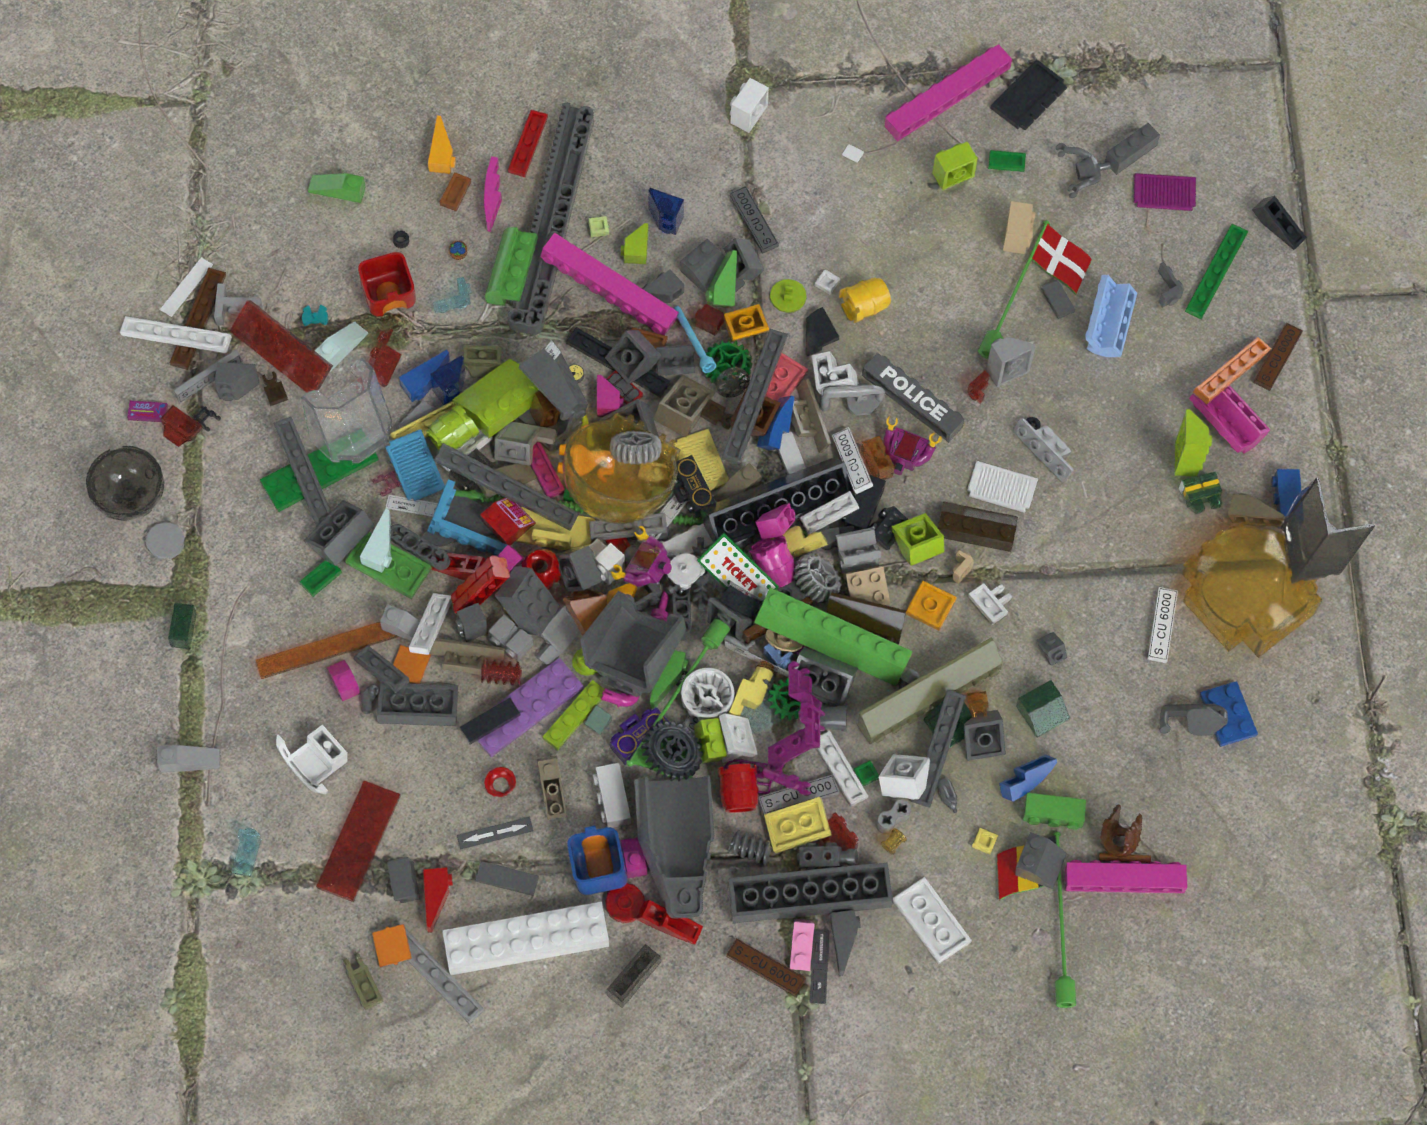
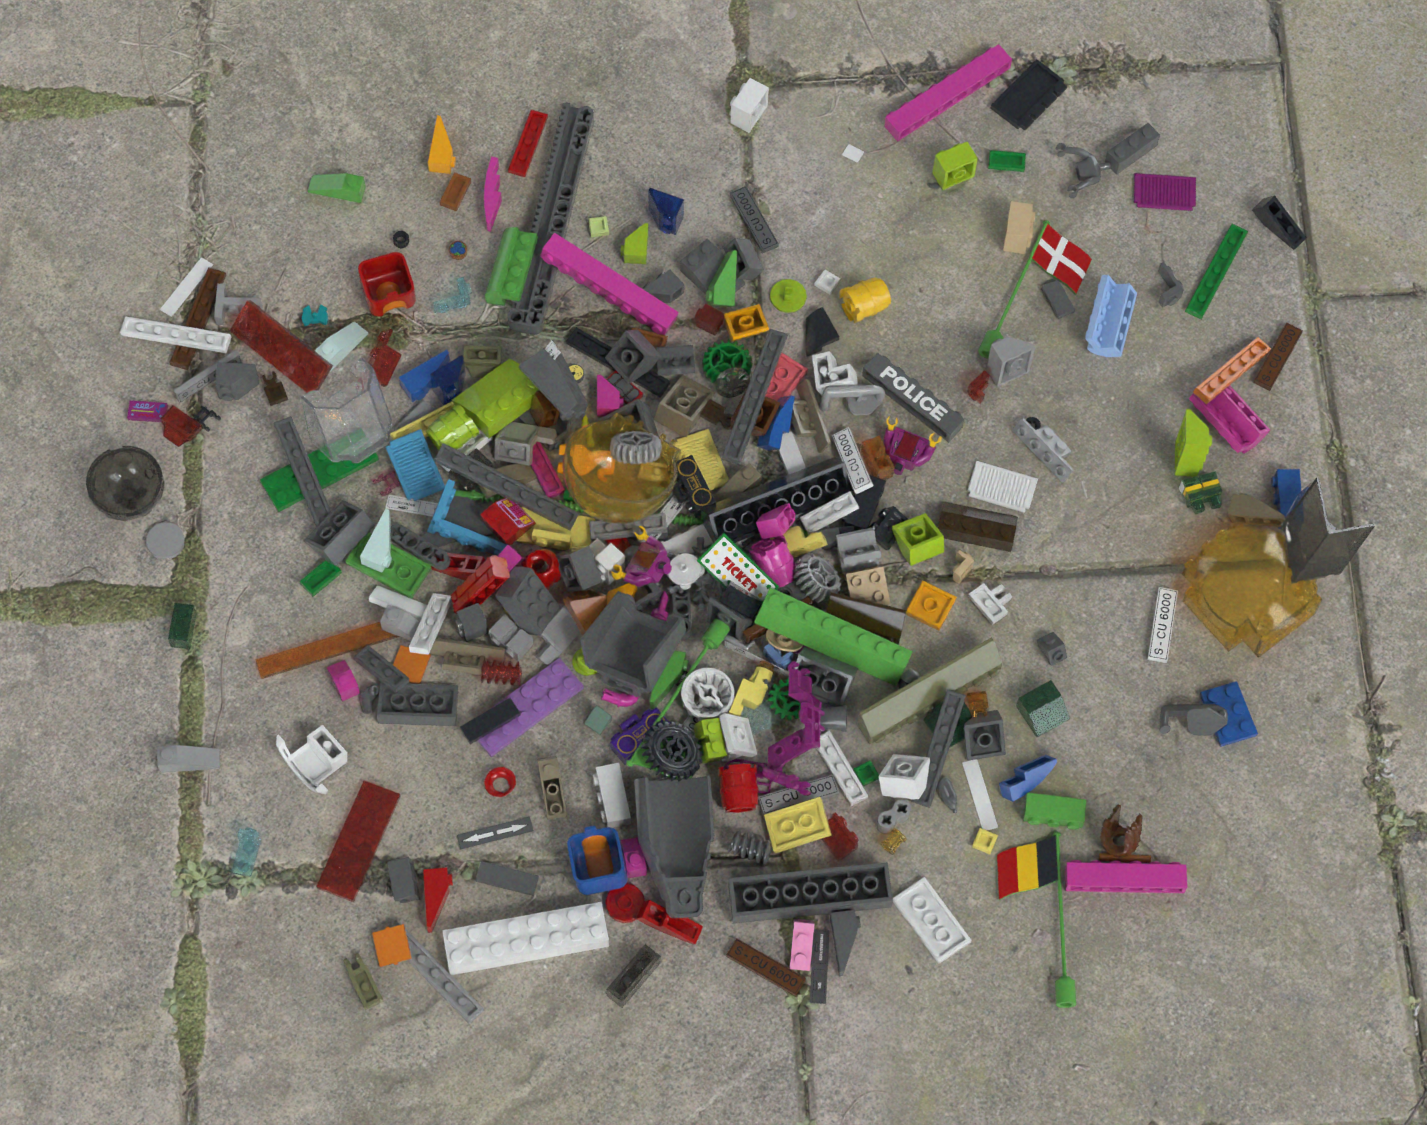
lime plate [543,680,604,751] -> none
medium azure piece [674,306,716,373] -> none
dark grey brick [797,843,858,870] -> none
dark grey slope [1015,832,1067,889] -> none
none -> white tile [369,585,427,621]
none -> white sticker [962,759,998,830]

